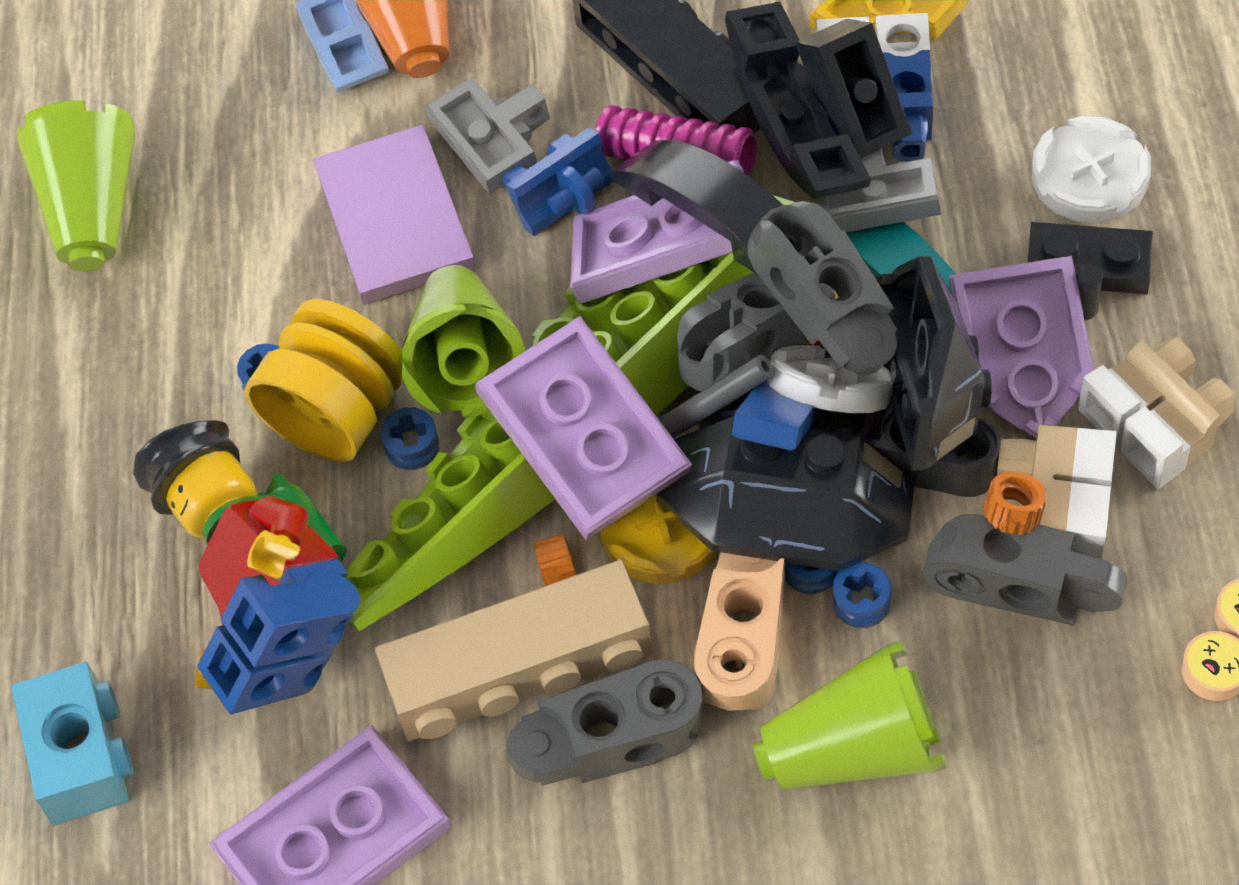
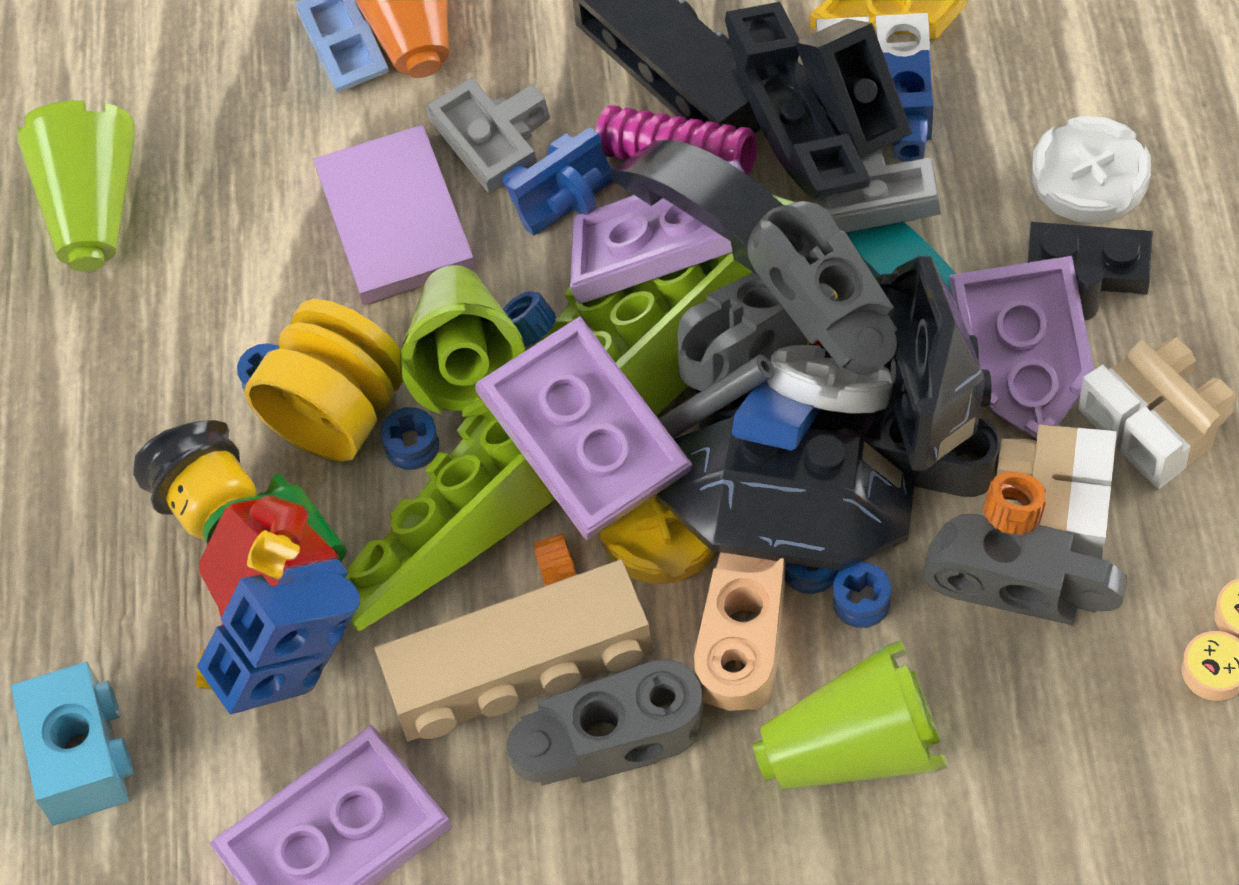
none -> blue axle [503,291,556,347]

